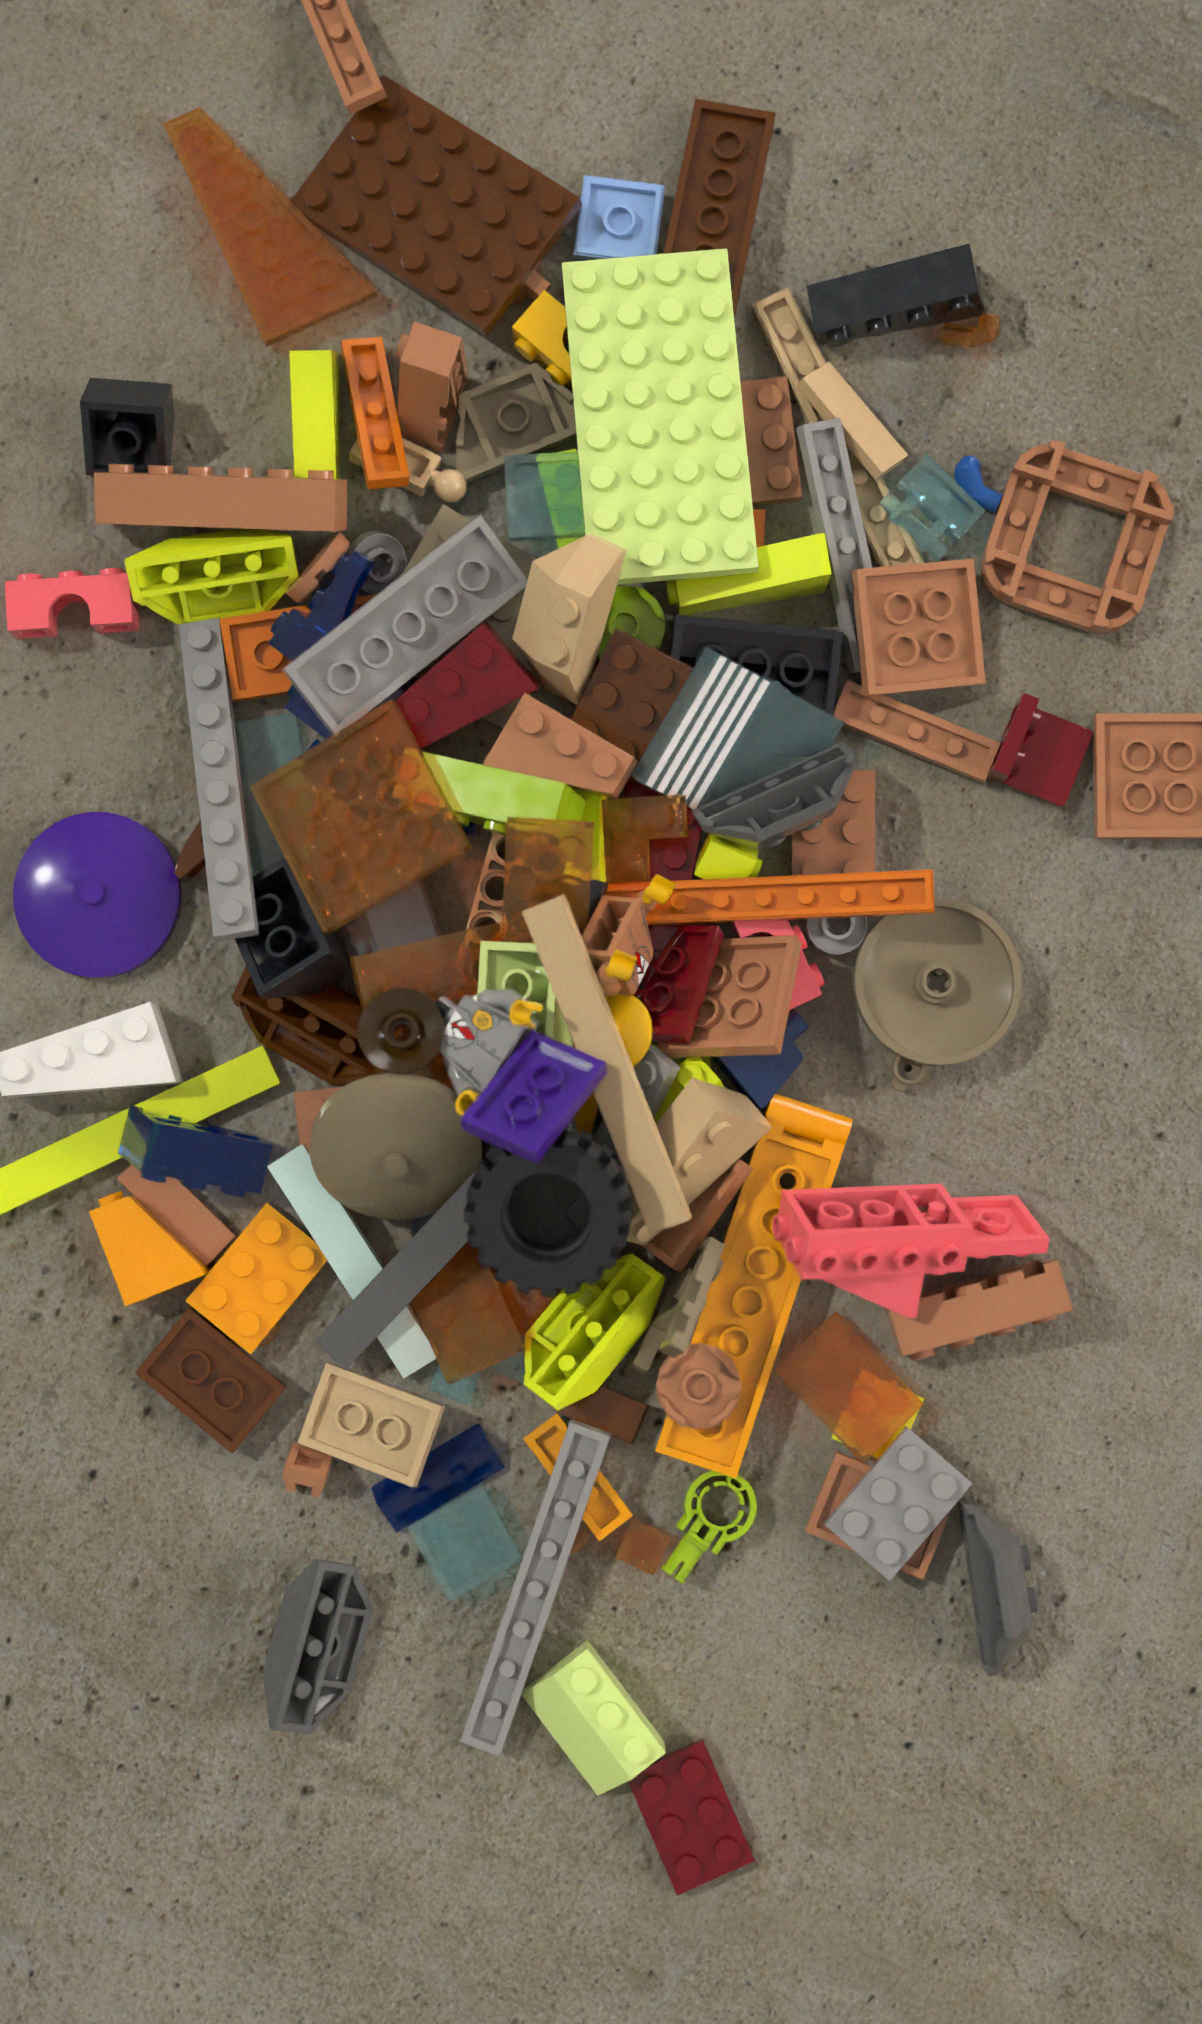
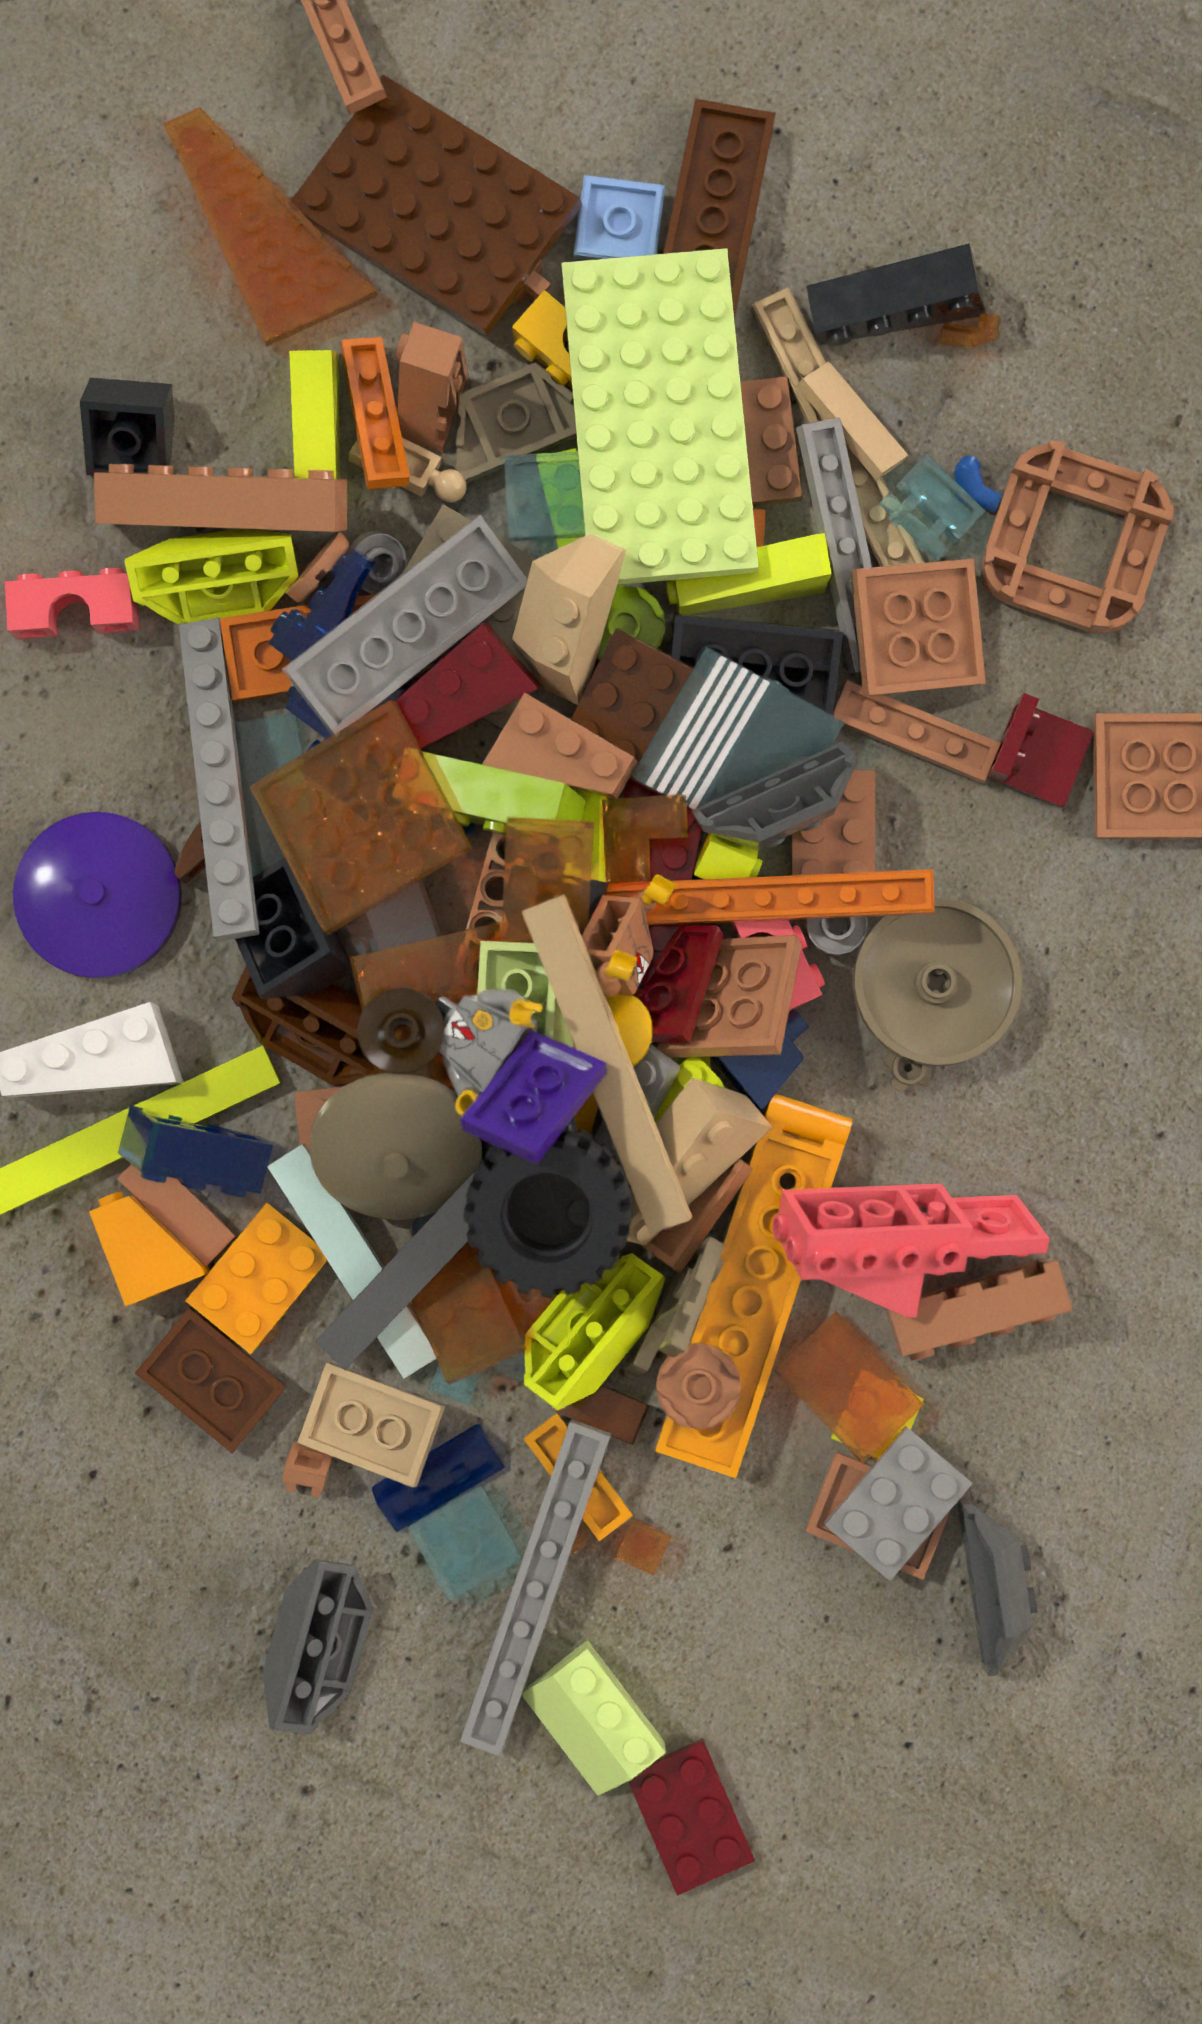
lime pin [661,1470,757,1584] -> none

